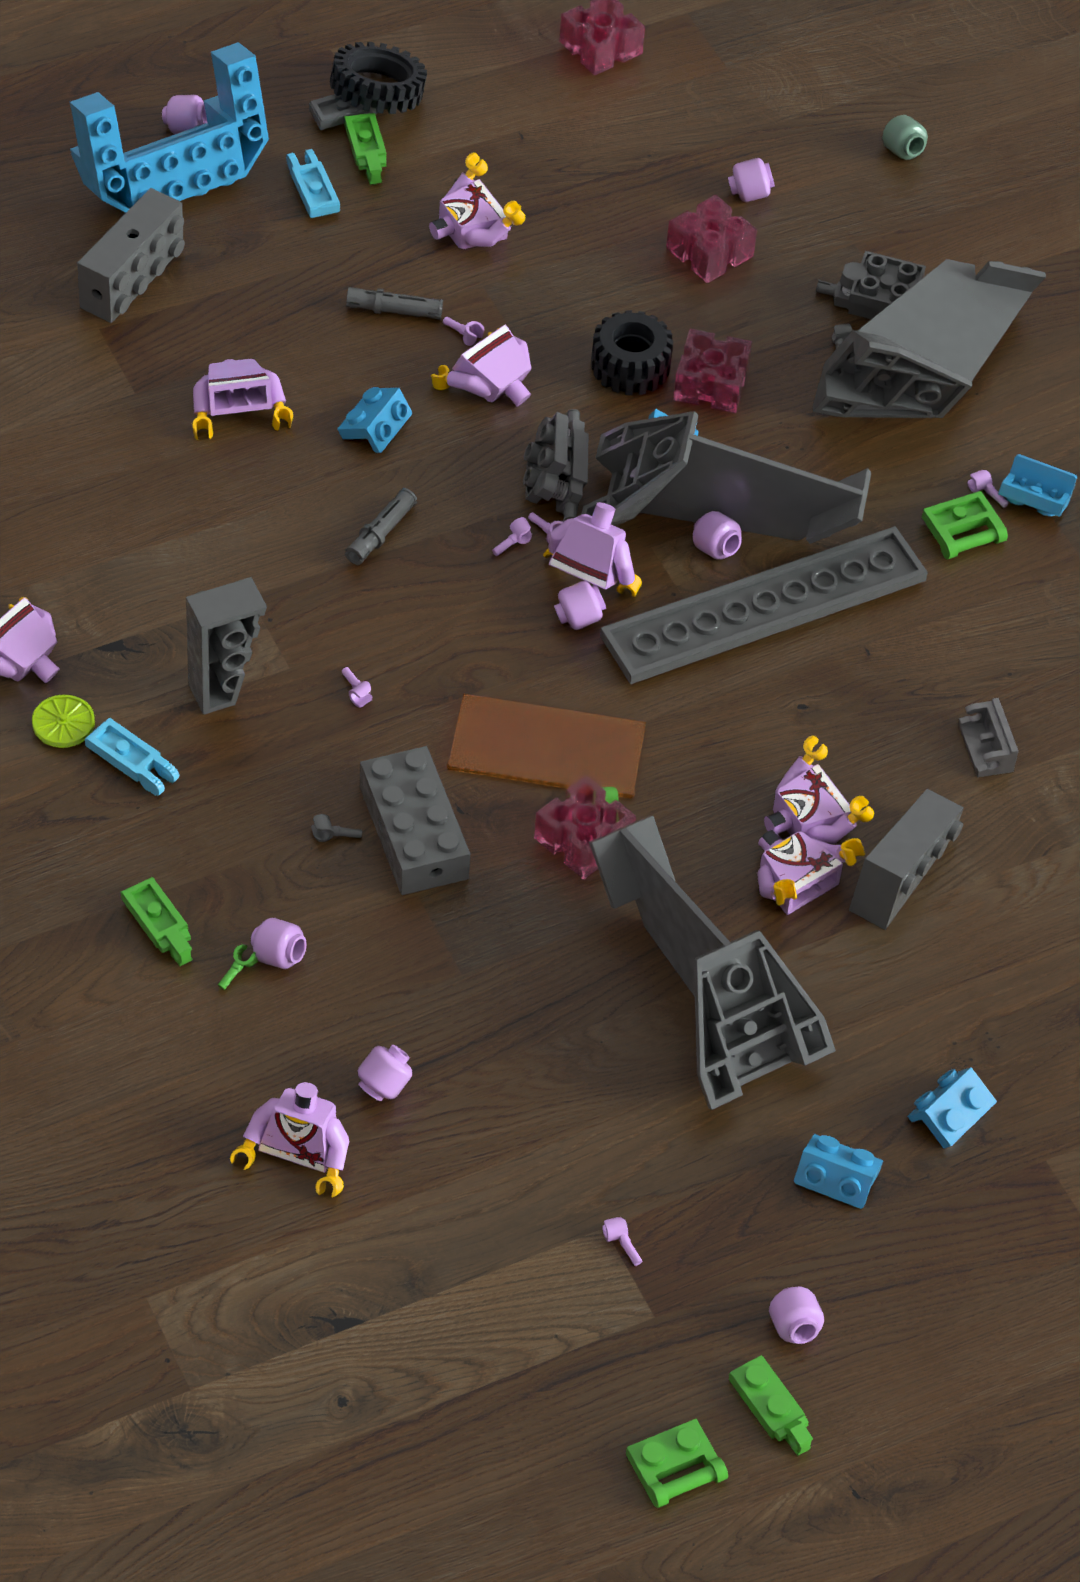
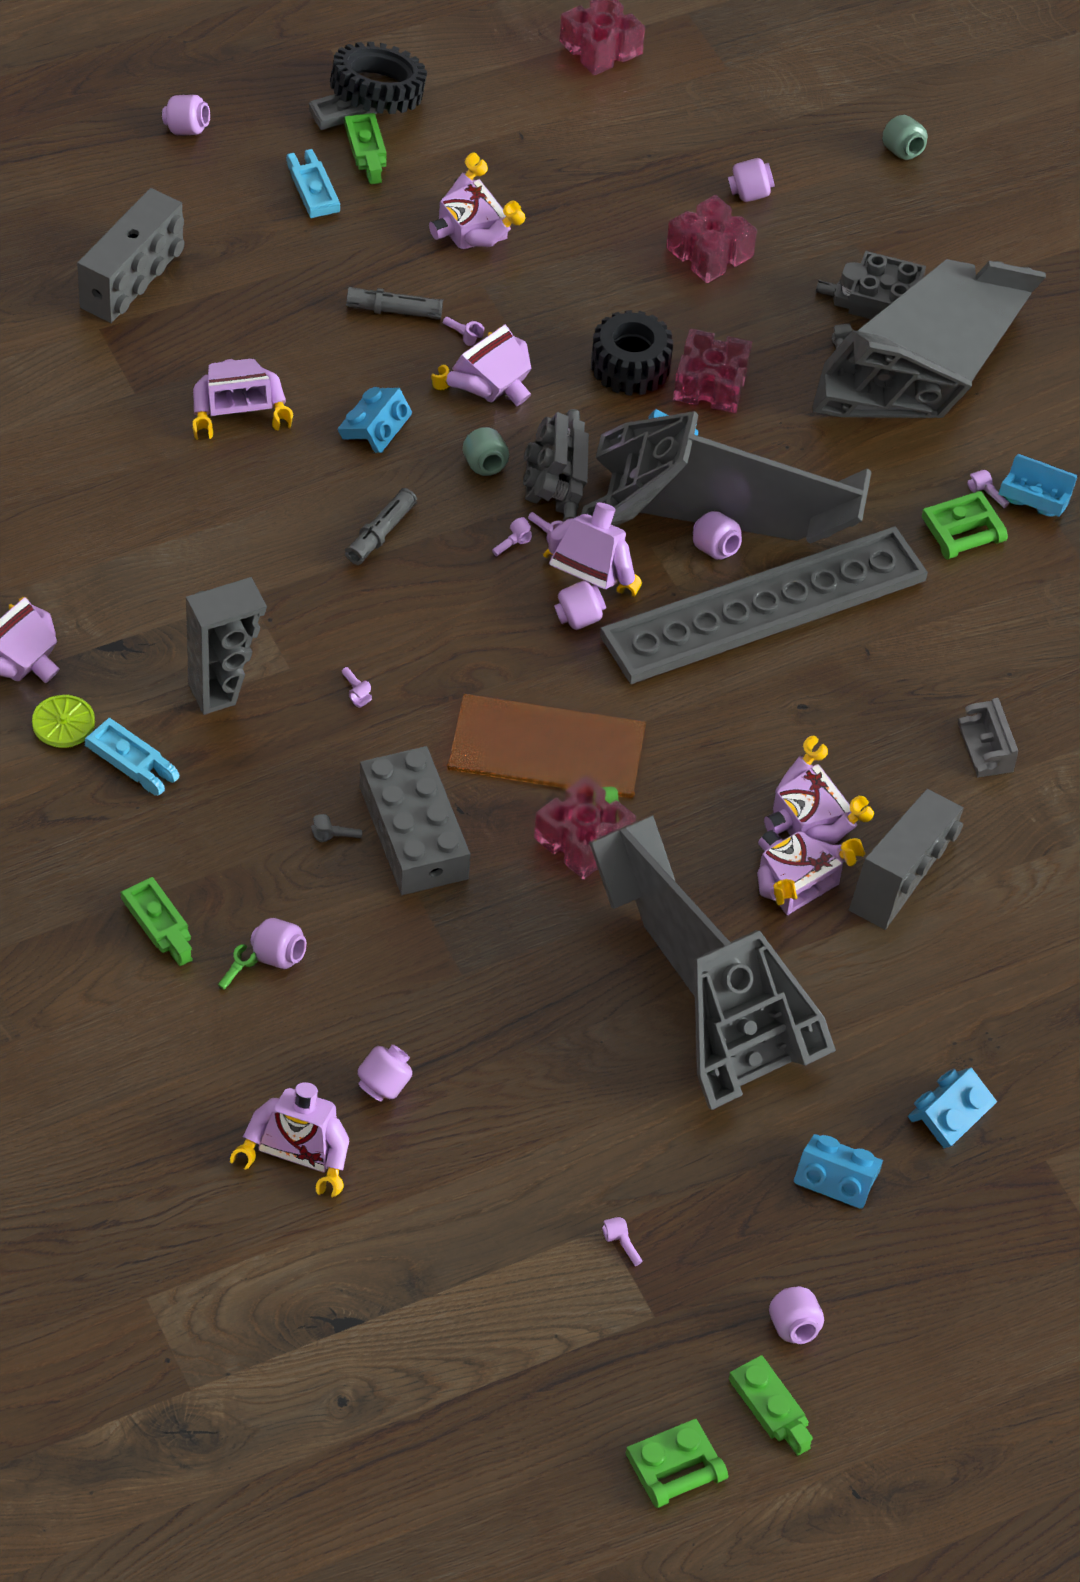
dark azure wedge [70,42,269,212] -> none
none -> sand green head [462,427,509,476]

